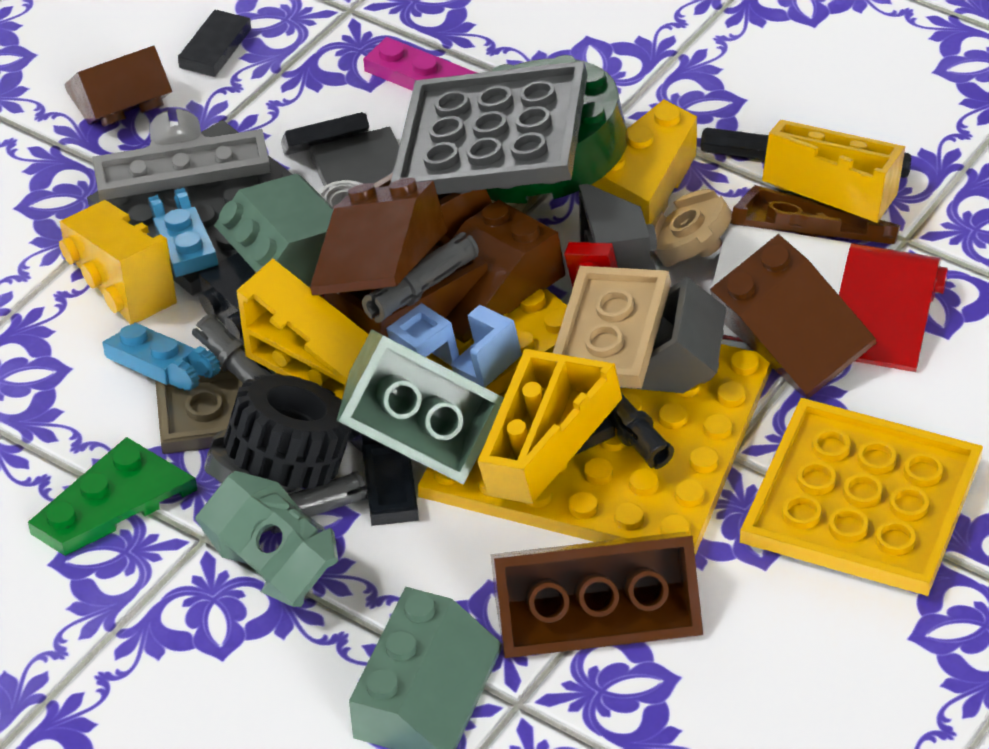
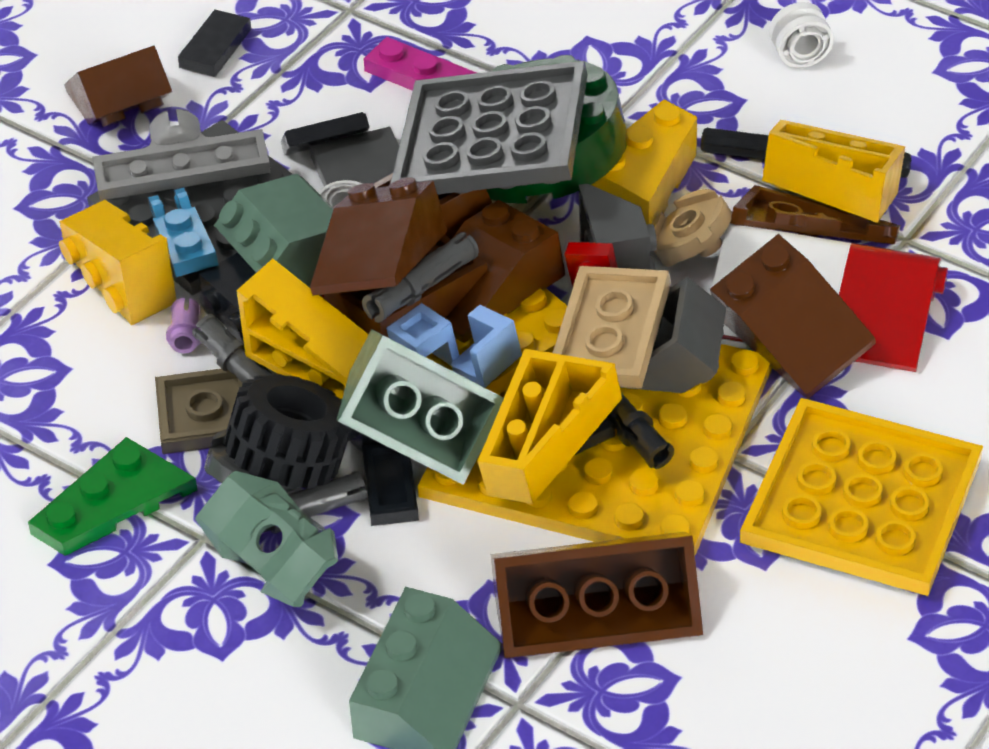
dark azure hinge [102,322,221,391] -> none
none -> lavender pin [166,297,201,353]
none -> white wheel [769,2,834,68]

